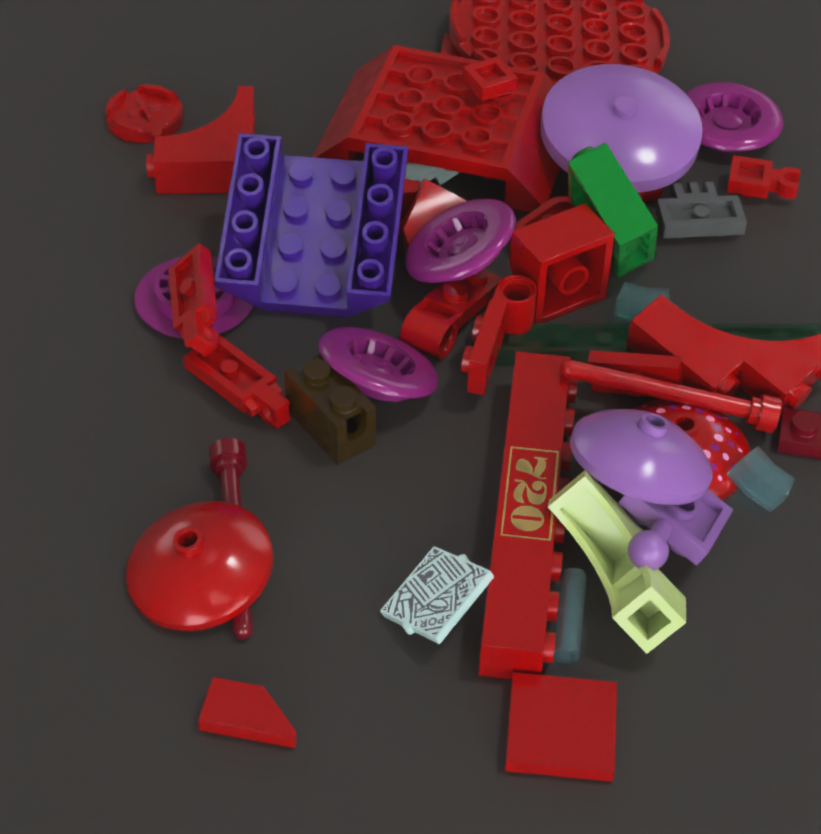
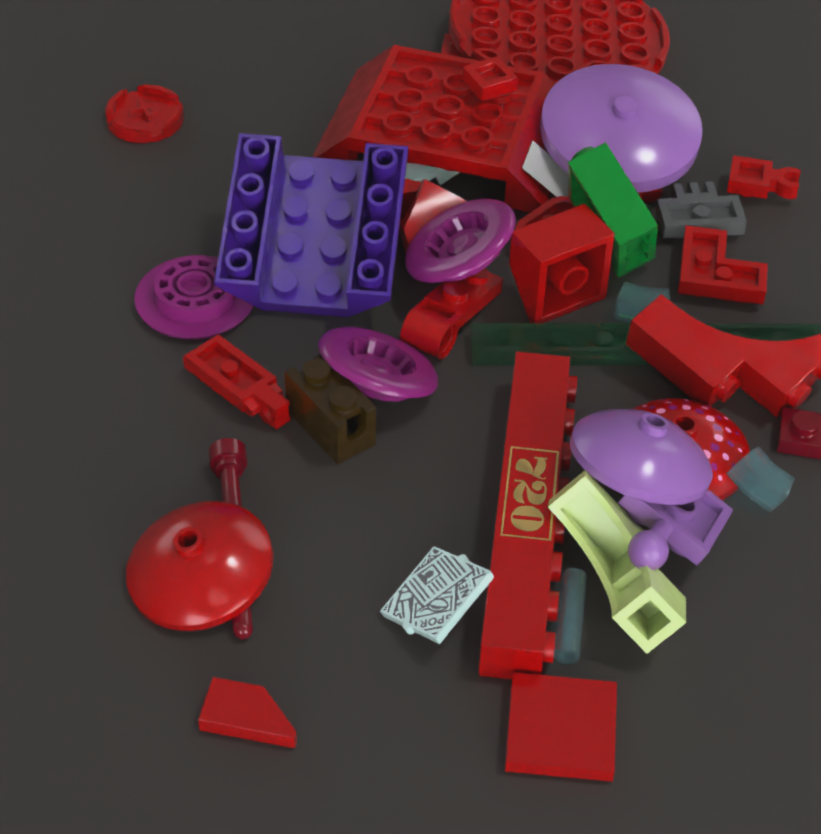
red arch [146,86,255,194] -> none
red hinge [168,244,218,357] -> none
red plate [461,275,537,396] -> none
red piece [560,359,782,433] -> none
red plate [588,350,684,396] -> none
magenta wheel [686,82,783,152] -> none
none -> white sticker [522,141,568,197]
none -> red plate [678,225,768,305]

